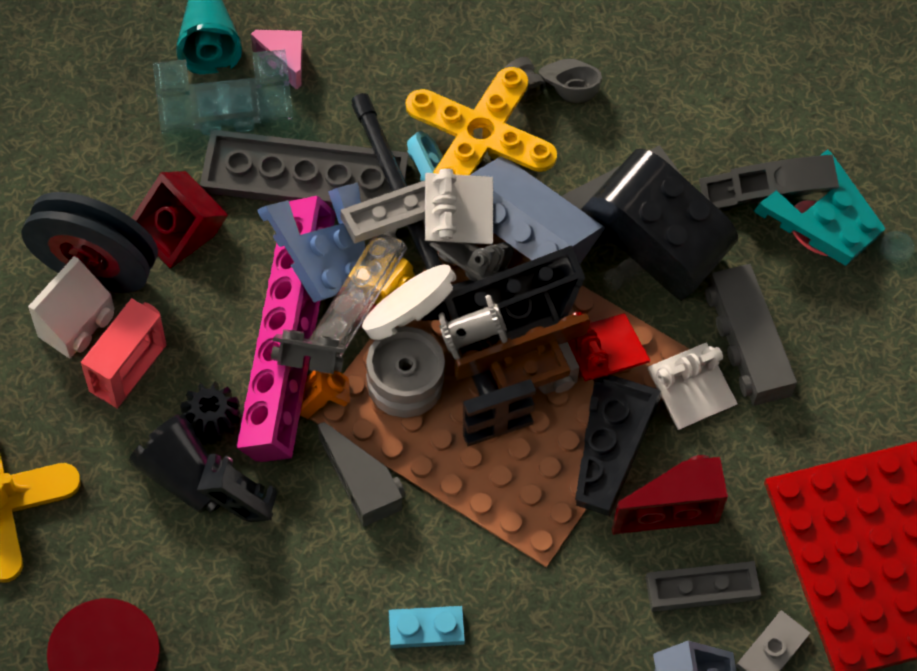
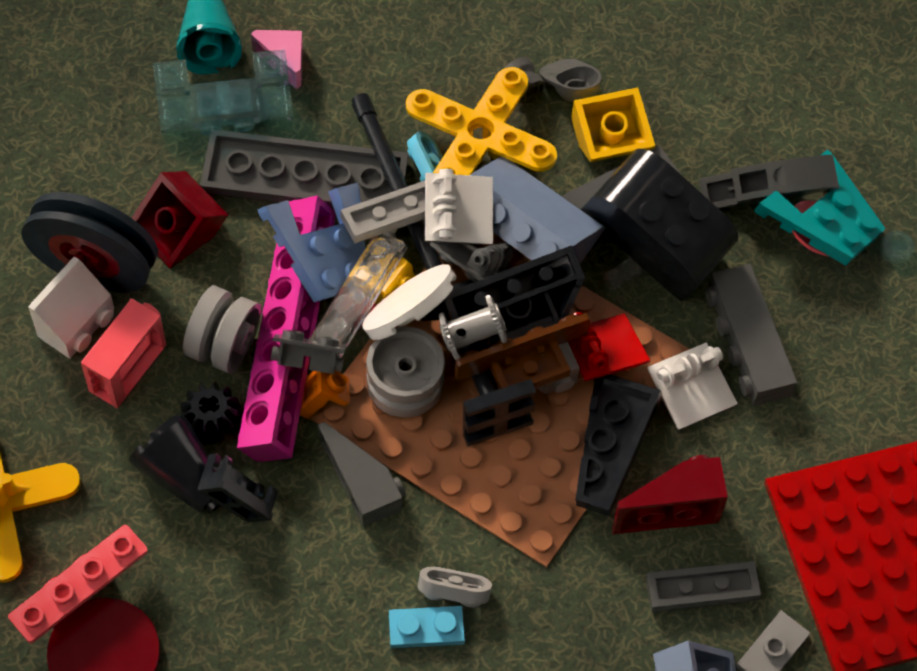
none -> coral bracket [8,525,148,644]
none -> light grey wheel [183,285,262,374]
none -> light grey plate [418,567,492,608]
none -> yellow slope [571,87,656,162]

